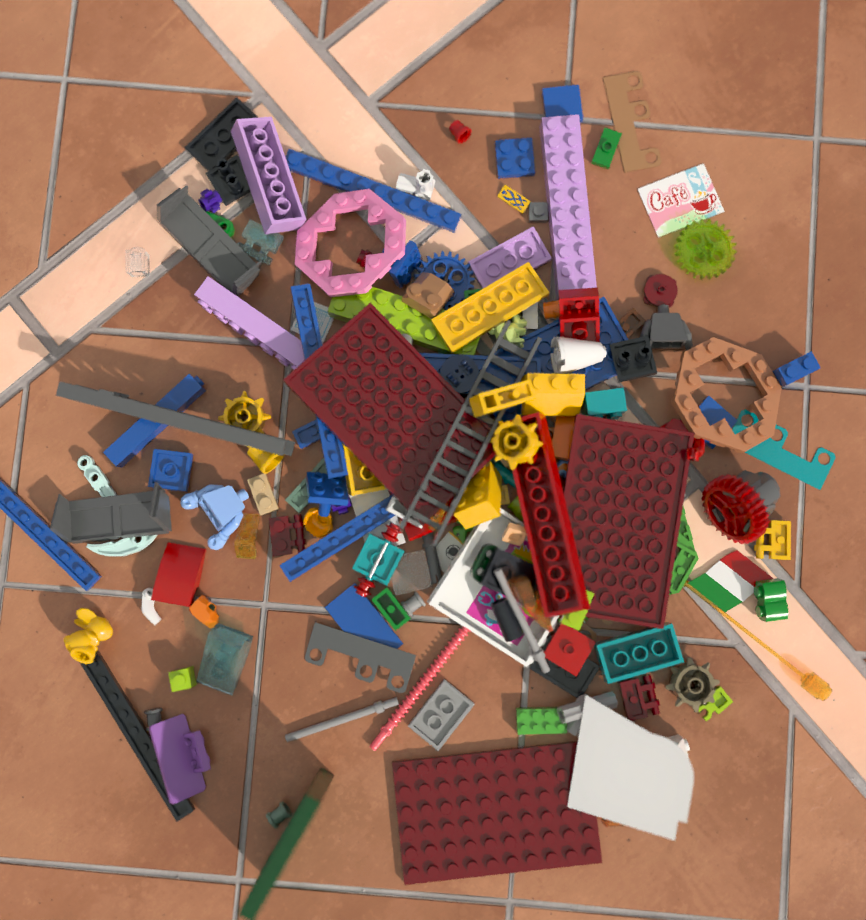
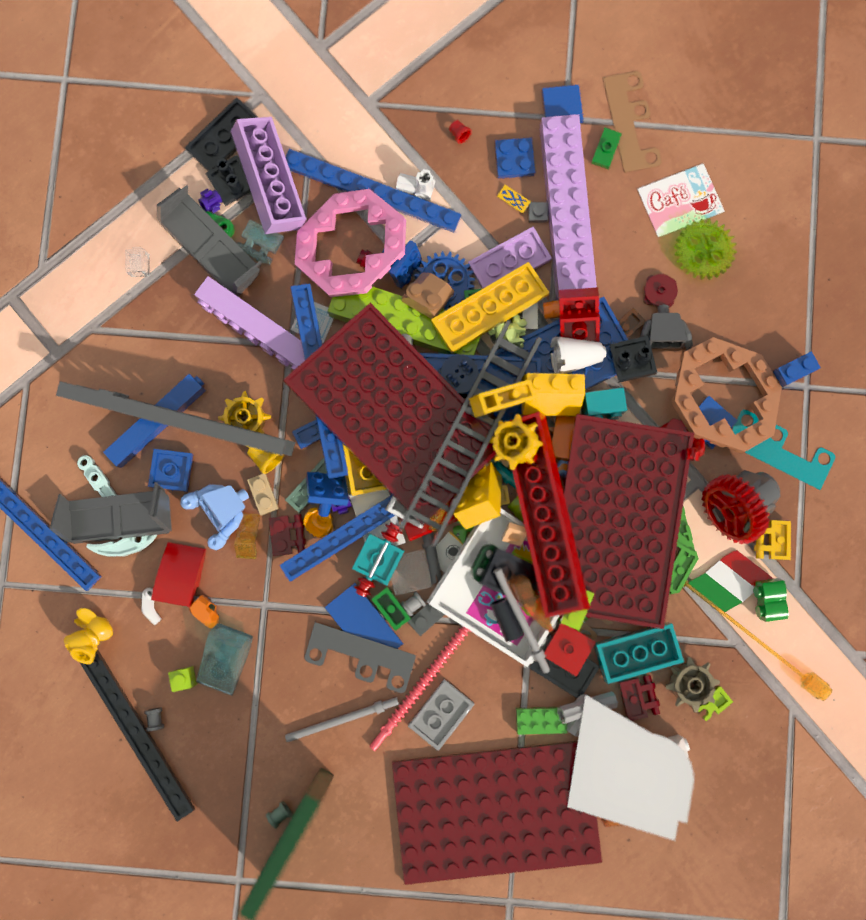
medium lavender bracket [149,714,211,804] -> none
none -> dark grey plate [408,604,445,636]

